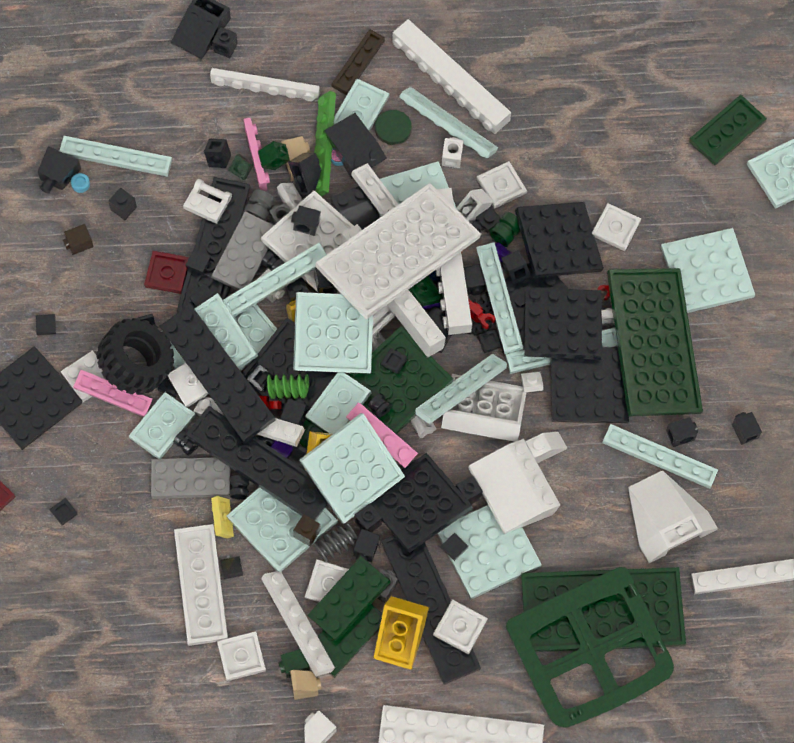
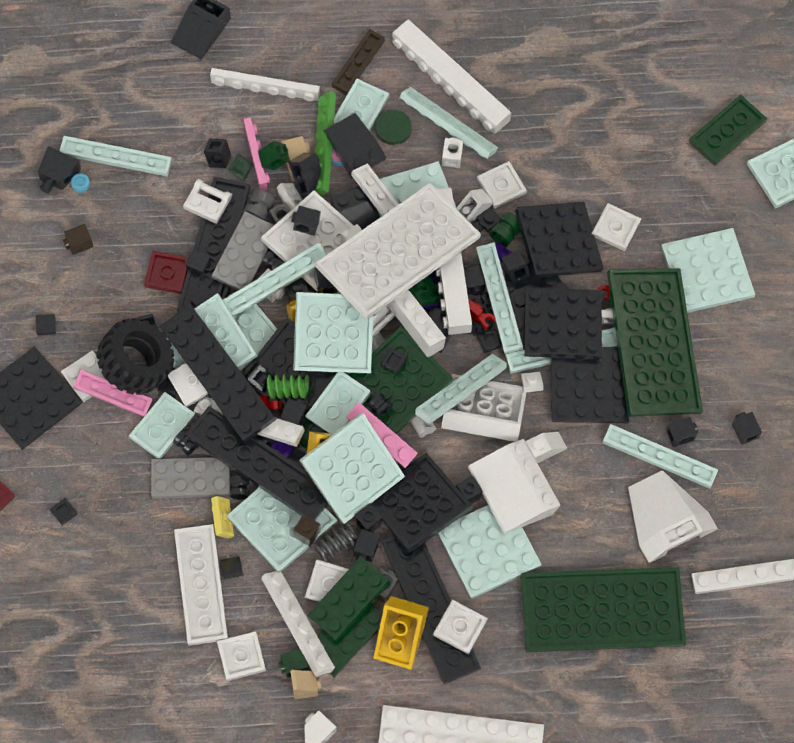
black brick [109,187,137,220] -> none
black brick [212,27,238,58] -> none
black tile [440,532,469,561] -> none
dark green window [506,567,674,728] -> none

